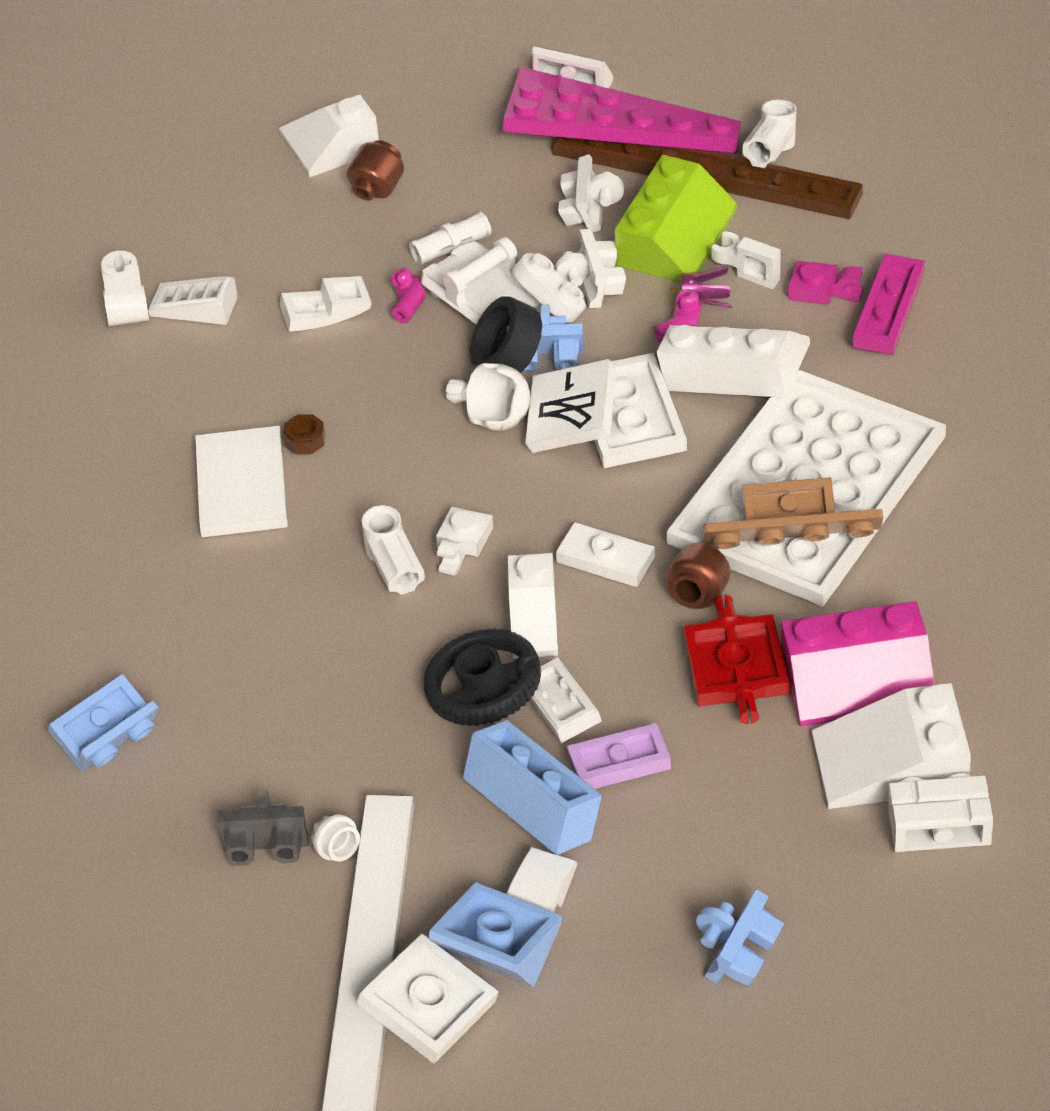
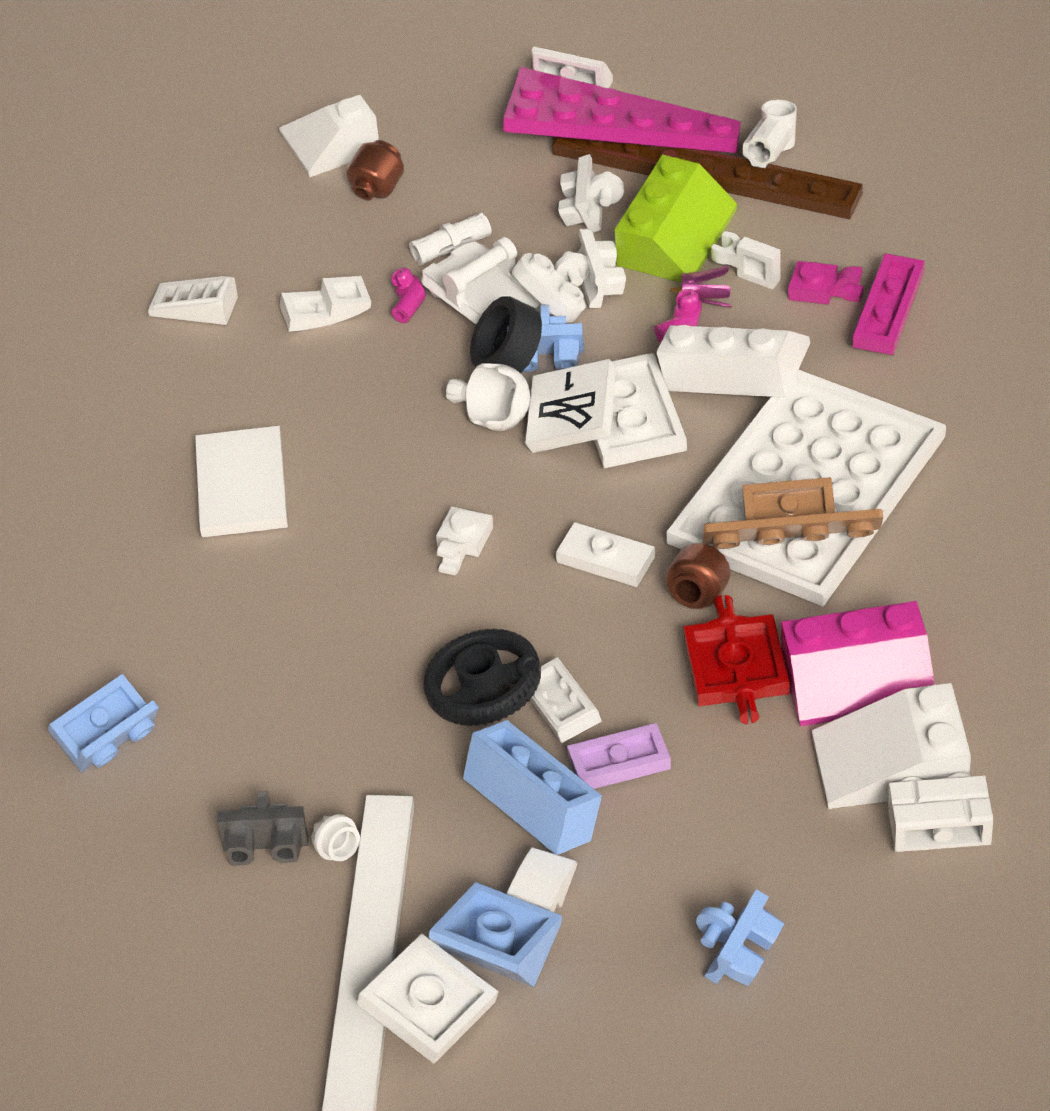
white piece [101,251,149,327] -> none
reddish brown tile [283,414,325,454] -> none
white piece [362,505,425,595] -> none
white slope [508,553,558,659] -> none

